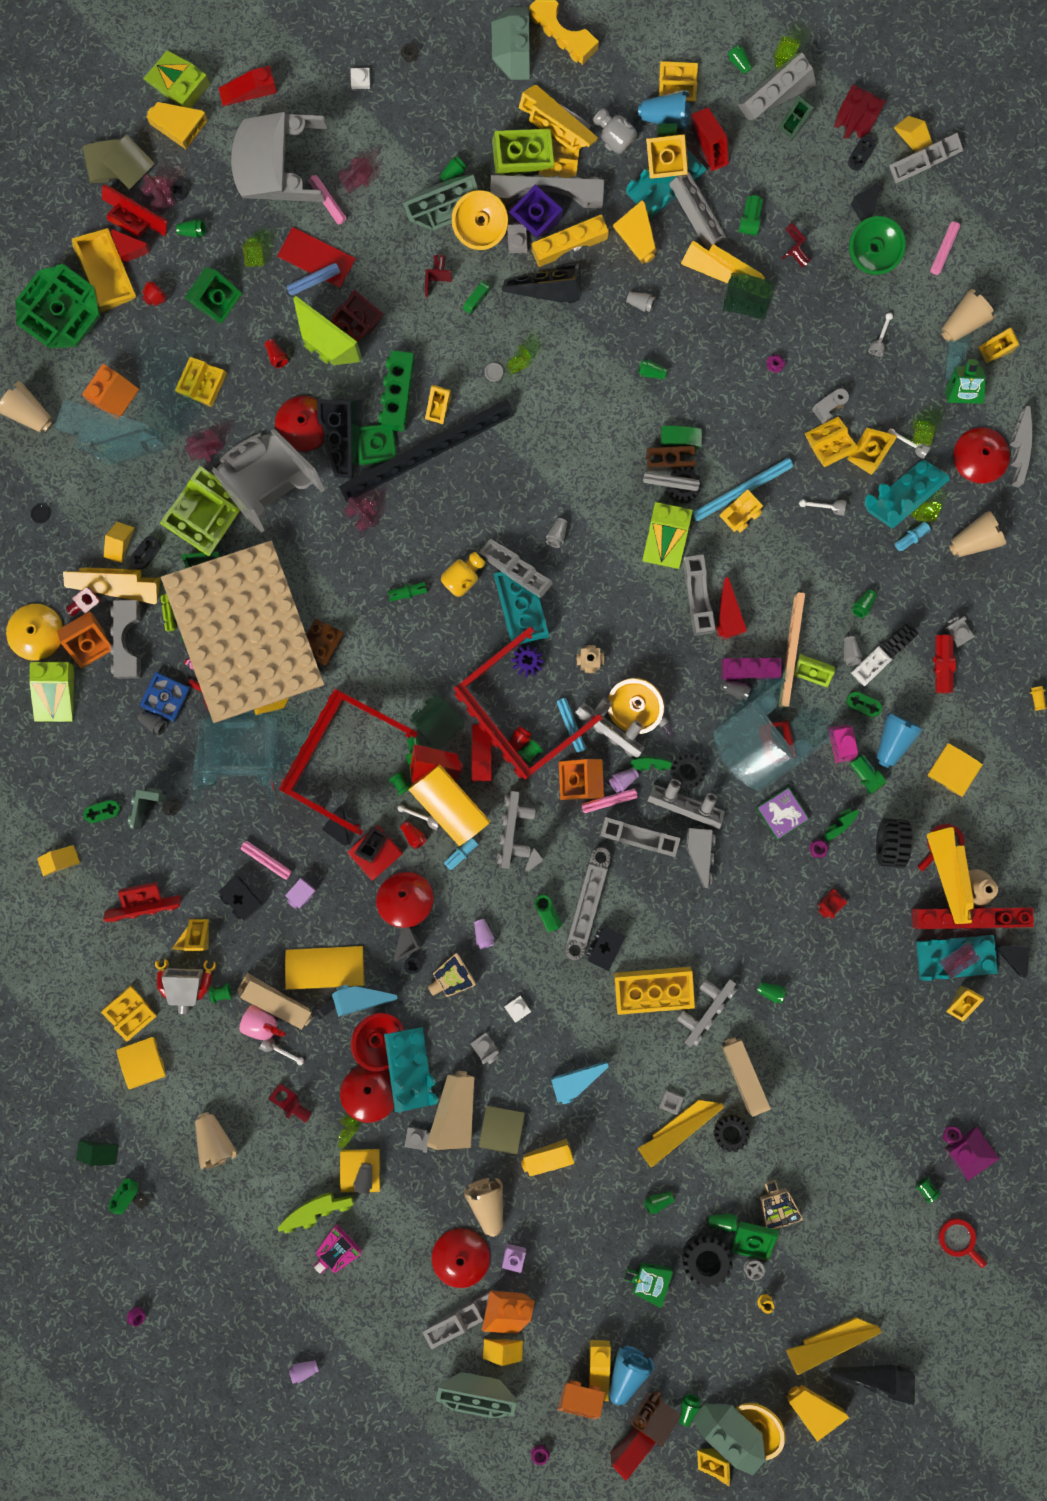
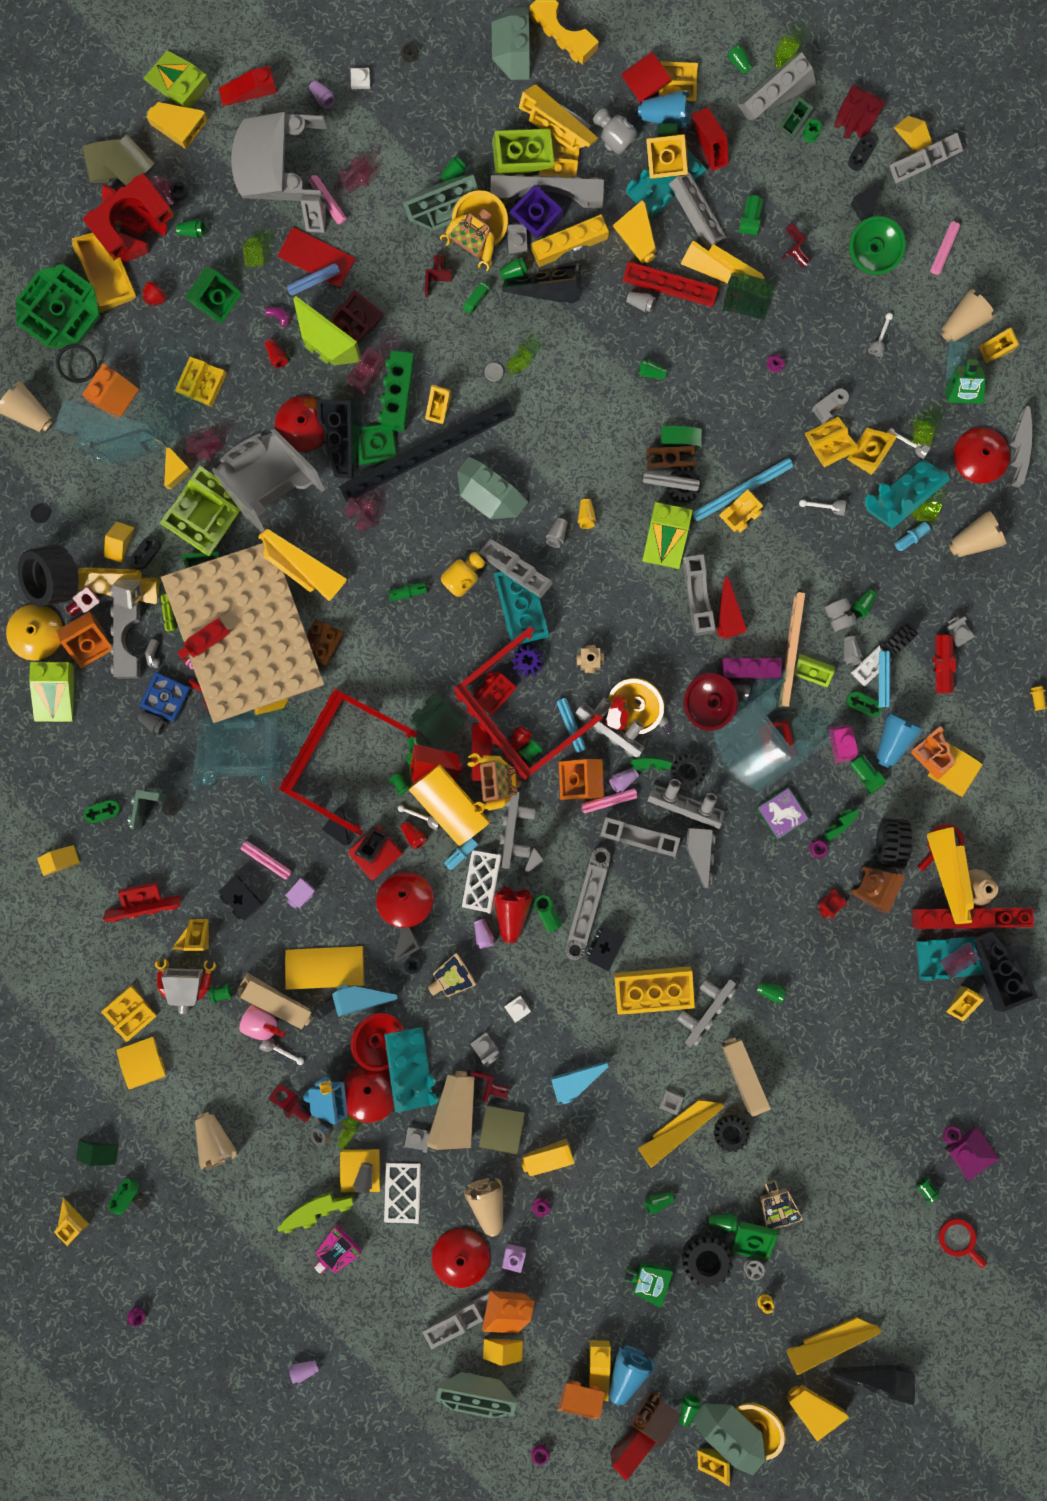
none -> black tyre [17,544,79,607]
none -> yellow slope [54,1197,89,1246]
none -> black tyre [56,344,97,383]
none -> red arch [82,173,174,261]
none -> light grey slope [110,579,142,609]
none -> light grey arm [145,639,161,668]
none -> yellow slope [164,448,191,489]
none -> red hinge [177,617,230,660]
none -> yellow wedge [258,529,347,601]
none -> magenta arm [265,307,290,326]
none -> light grey slope [301,195,326,233]
none -> dark azure torso [303,1076,348,1146]
none -> lavender cone [309,80,335,109]
none -> clear pink brick [347,347,386,395]
none -> white window [384,1163,421,1224]
none -> torso [440,209,494,271]
none -> sand green wedge [457,457,528,520]
none -> white window [462,850,501,914]
none -> torso [468,753,521,814]
none -> dark red bracket [469,1069,509,1103]
none -> red bracket [473,670,517,716]
none -> red cone [493,887,532,943]
none -> green cone [499,258,528,280]
none -> magenta plate [531,1198,551,1217]
none -> yellow cone [578,499,596,529]
none -> red rock [606,695,629,730]
none -> red slope [621,52,672,104]
none -> red plate [622,261,718,307]
none -> dark red dish [684,673,739,731]
none -> green bush [802,119,822,143]
none -> light grey wheel [824,598,858,632]
none -> dark orange piece [850,866,905,913]
none -> medium azure axle [879,651,890,707]
none -> orange slope [911,726,955,780]
none -> black wedge [973,931,1038,1012]

